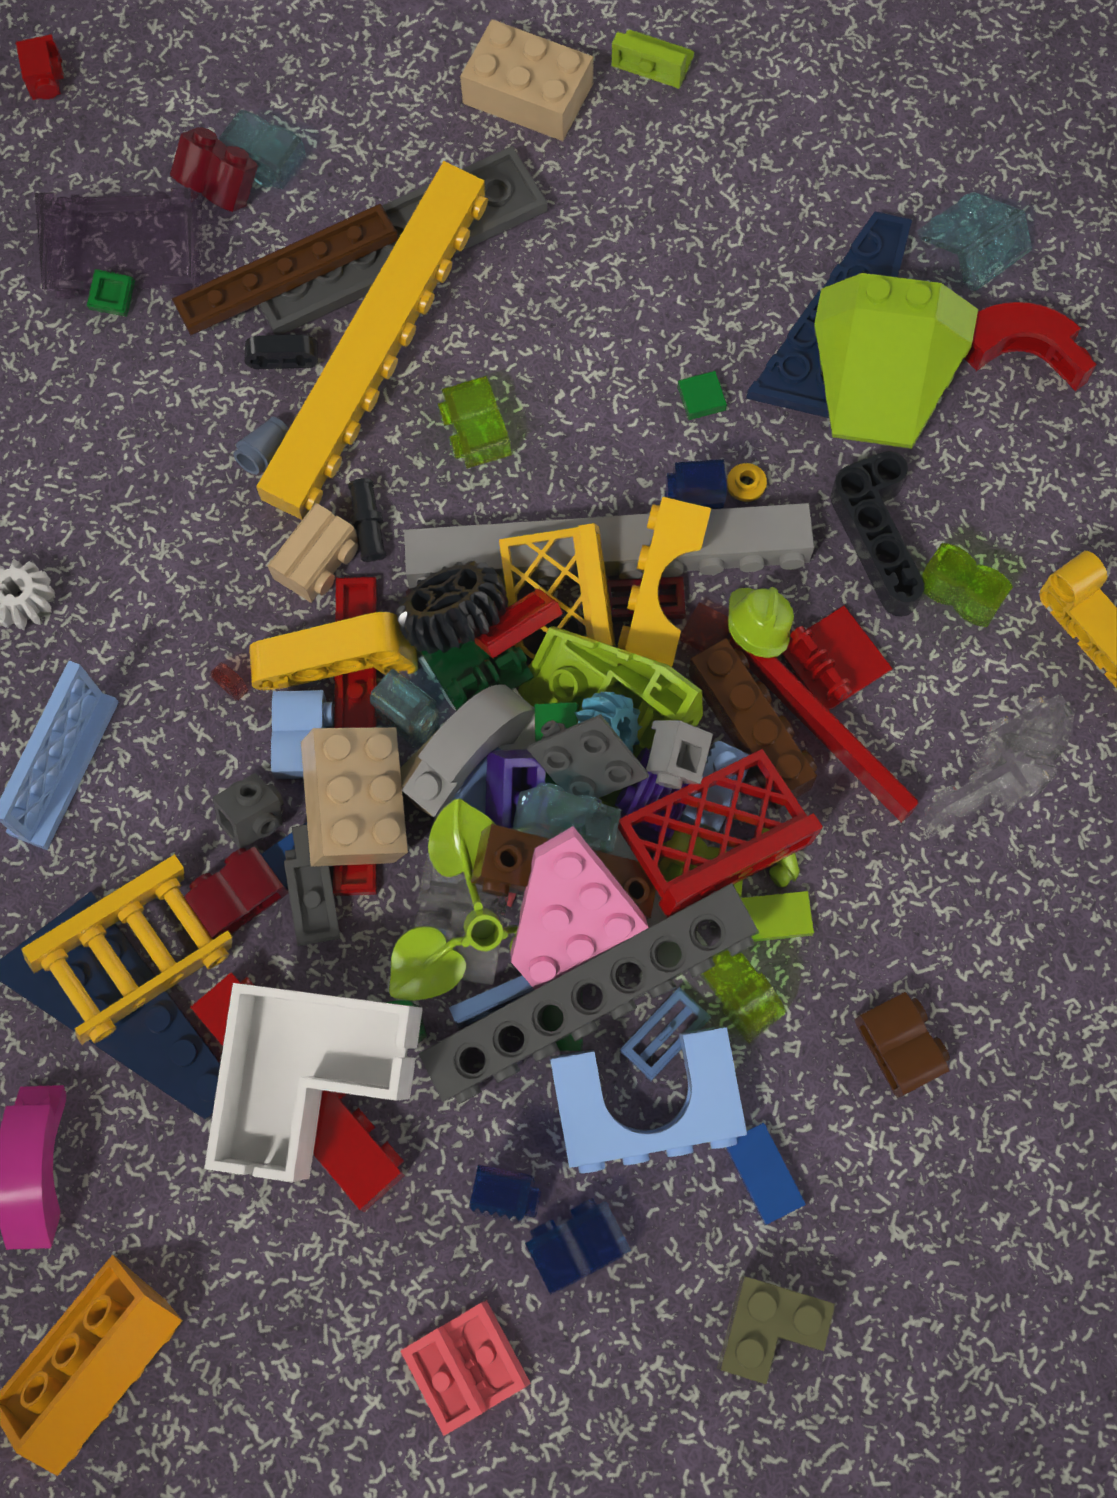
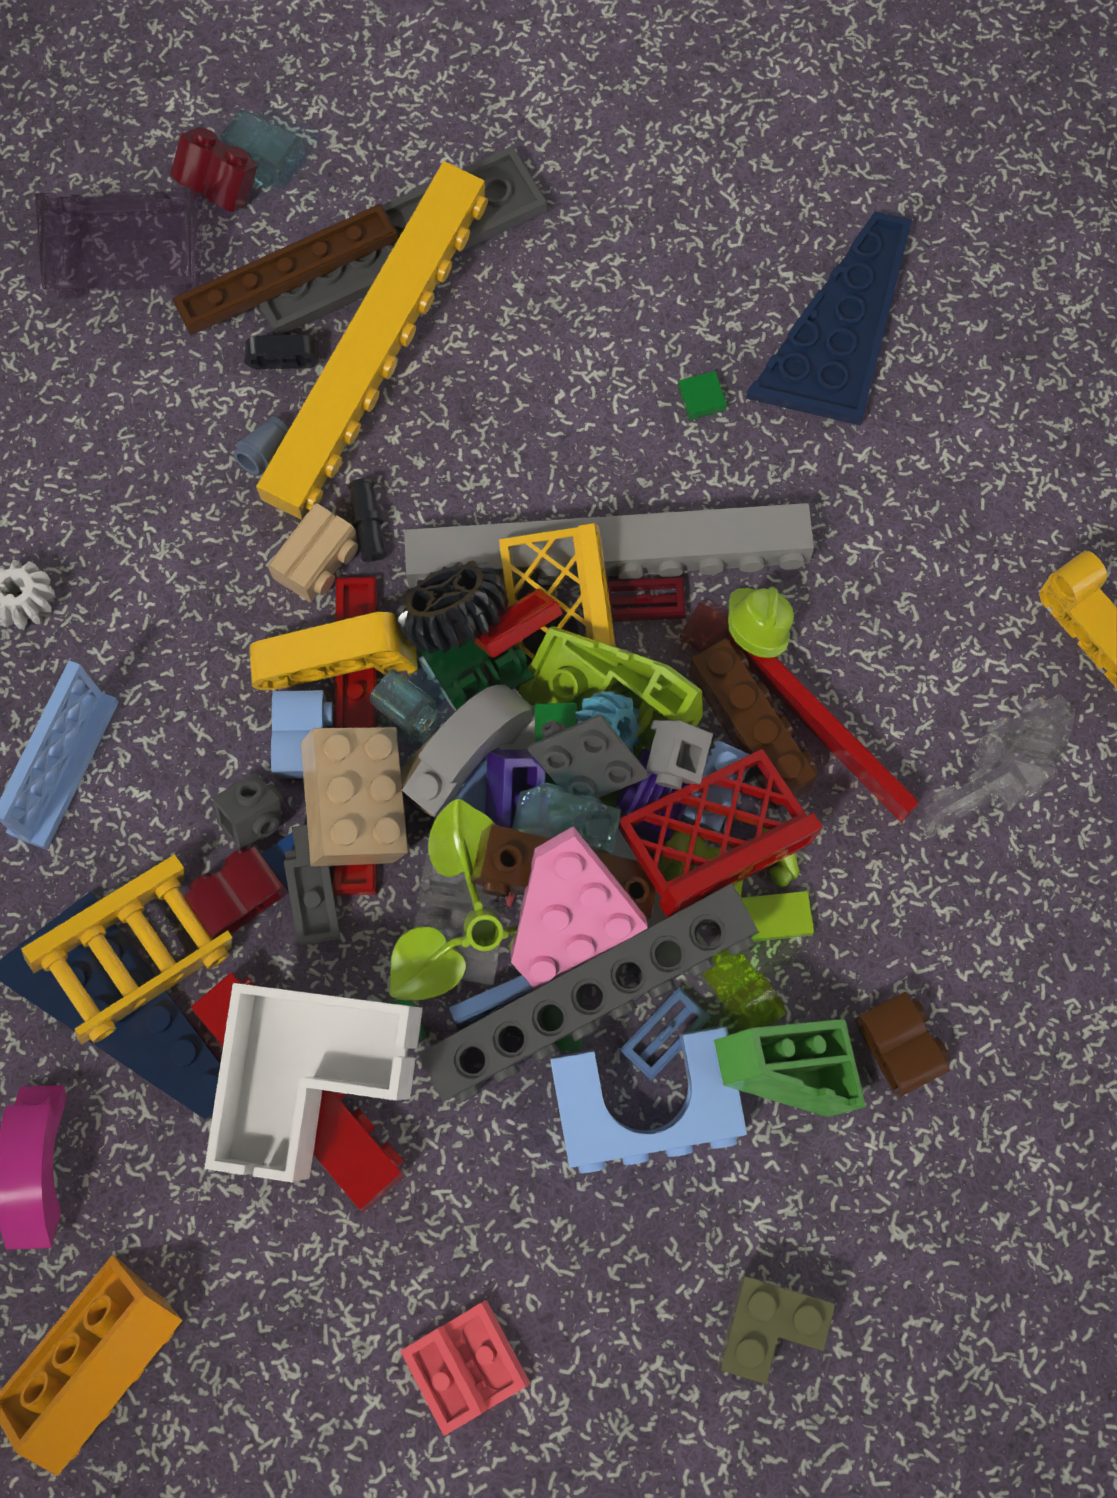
red brick [16,34,65,100] -> none
green tile [87,269,135,317] -> none
clear red tile [210,662,249,701] -> none
clear neon green brick [437,376,511,469] -> none
tan brick [460,19,593,141] -> none
clear blue brick [469,1164,541,1225] -> none
clear blue brick [525,1198,632,1296] -> none
lime panel [611,30,694,88] -> none
yellow arch [617,497,711,667] -> none
clear blue brick [664,459,727,510] -> none
blue tile [725,1123,806,1225] -> none
yellow plate [727,463,767,502] -> none
red hinge [782,606,893,711] -> none
lime wedge [814,273,978,449] -> none
black beam [830,451,924,617] -> none
clear light blue bracket [917,192,1032,291] -> none
clear neon green brick [922,543,1013,627] -> none
red arch [964,302,1097,391] -> none
none -> bright green wedge [714,1019,866,1117]

